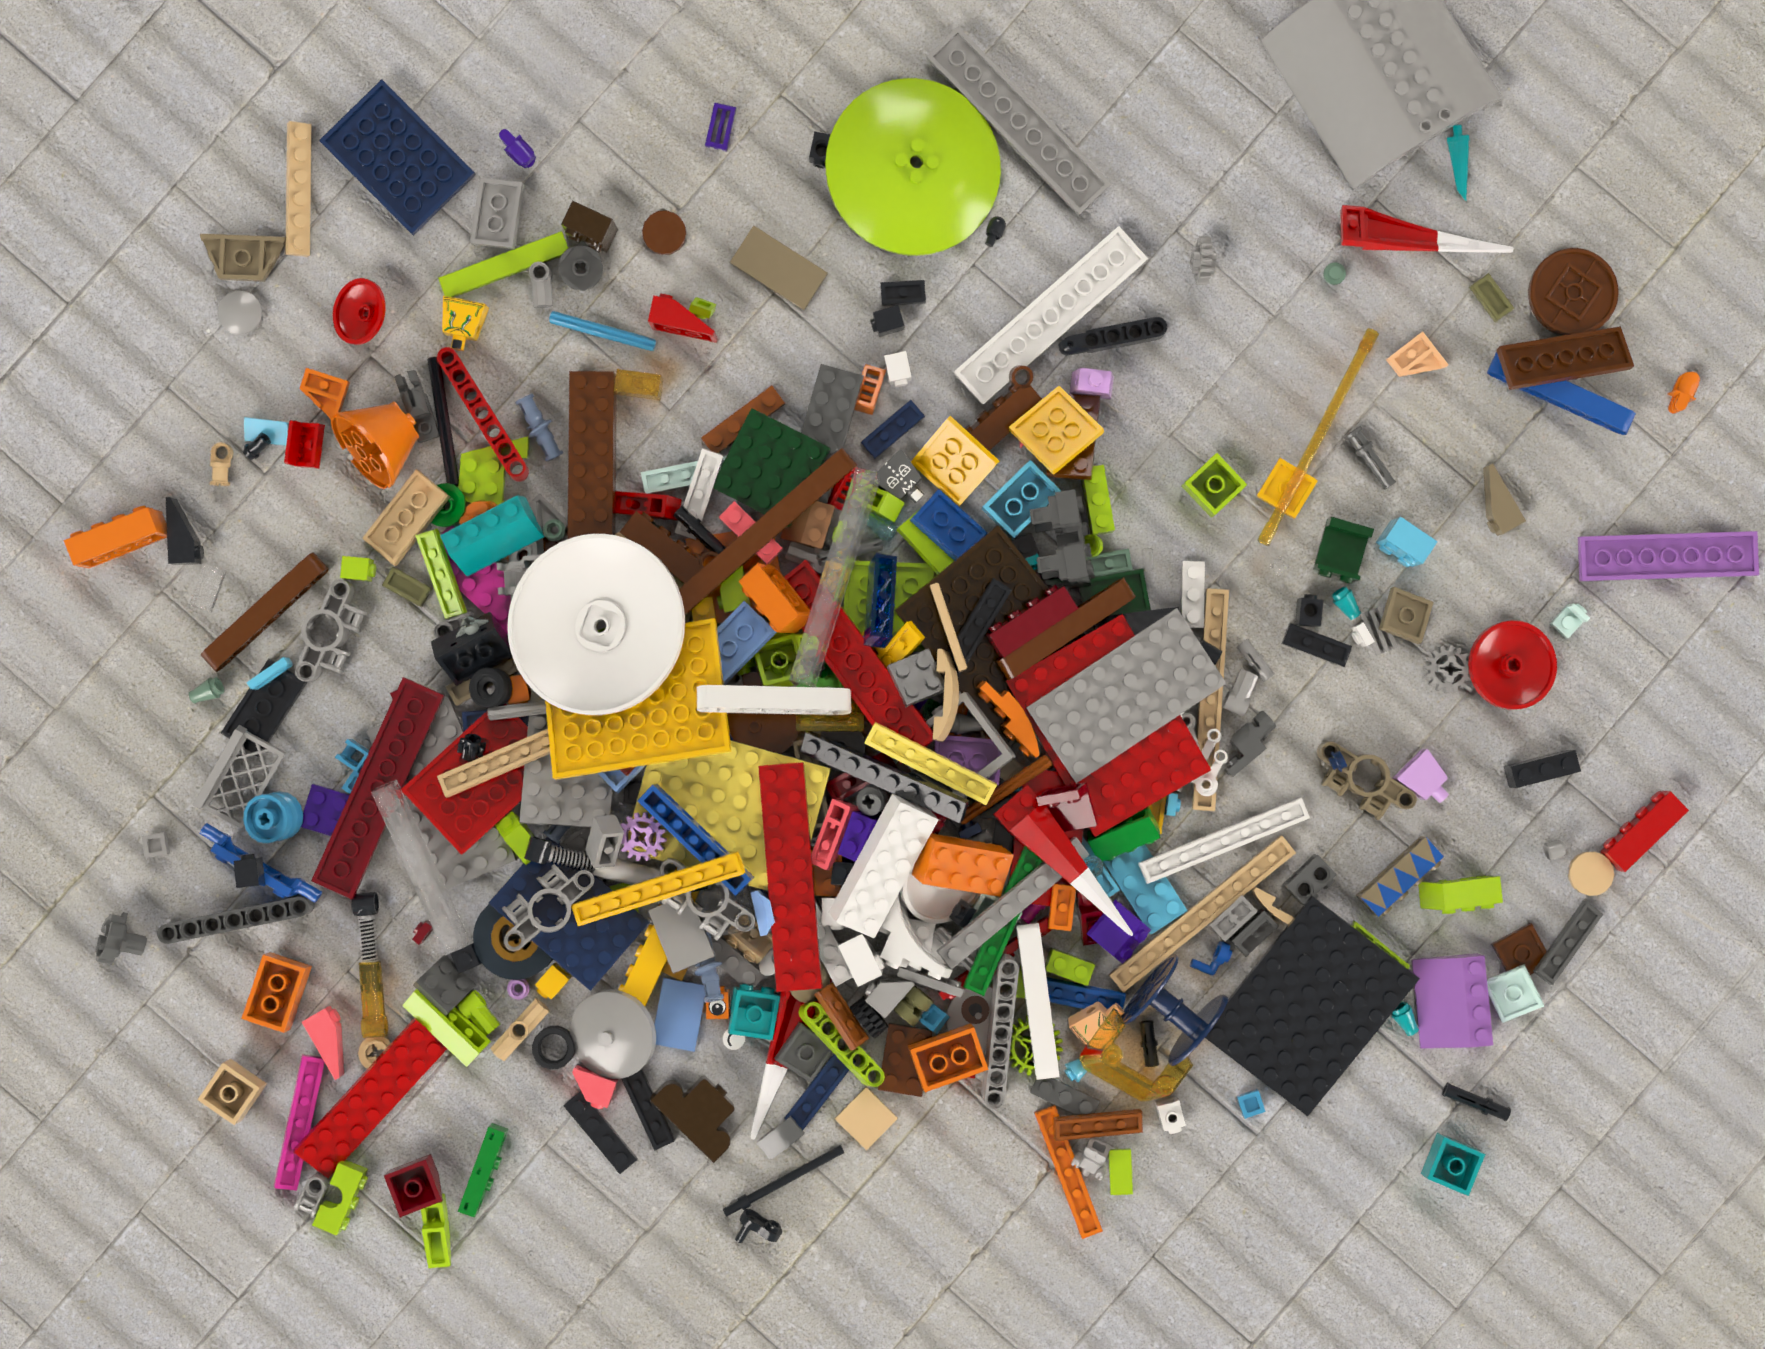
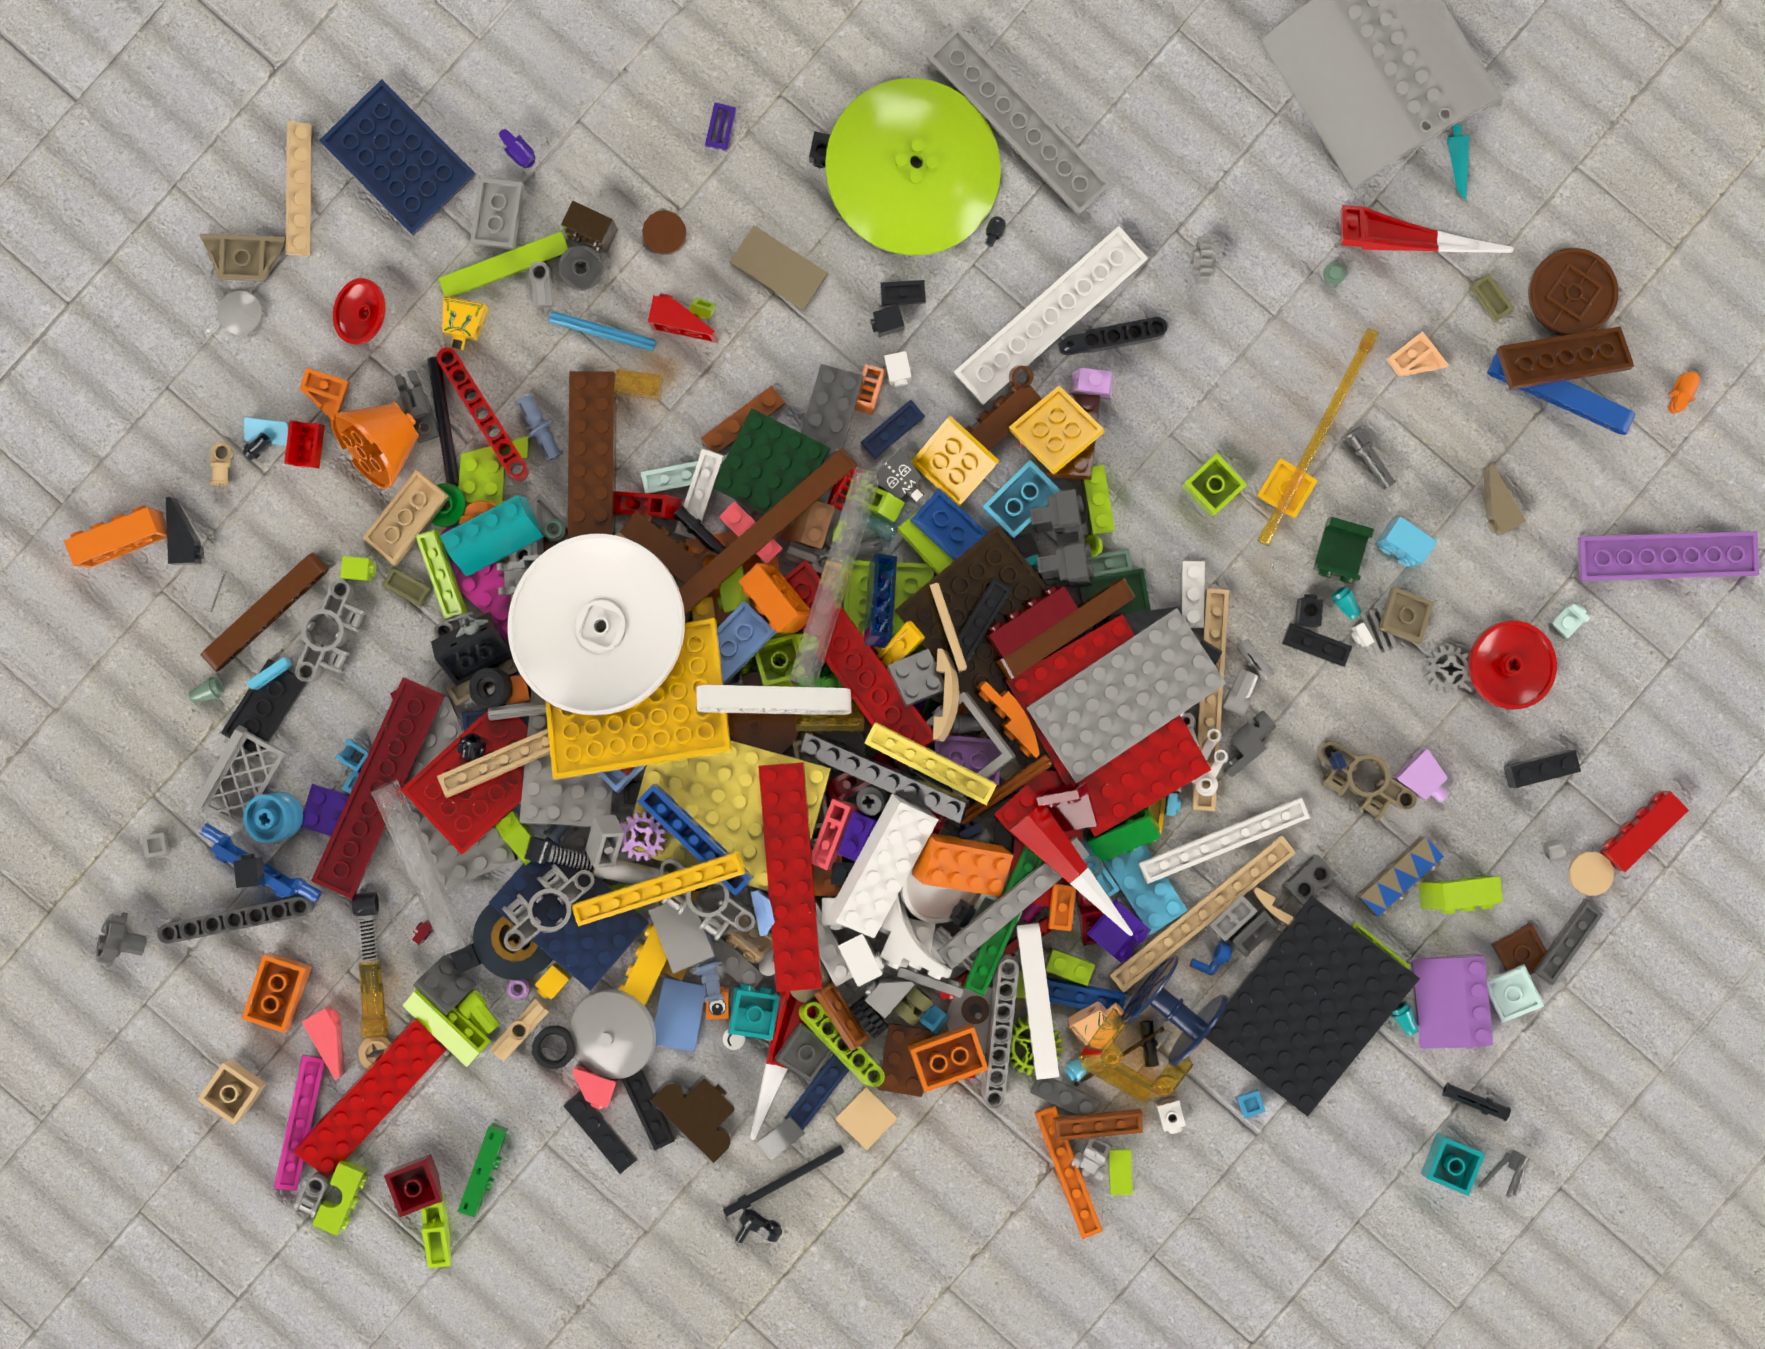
none -> dark brown piece [1074,1026,1165,1087]
none -> dark grey plant [1478,1150,1530,1198]

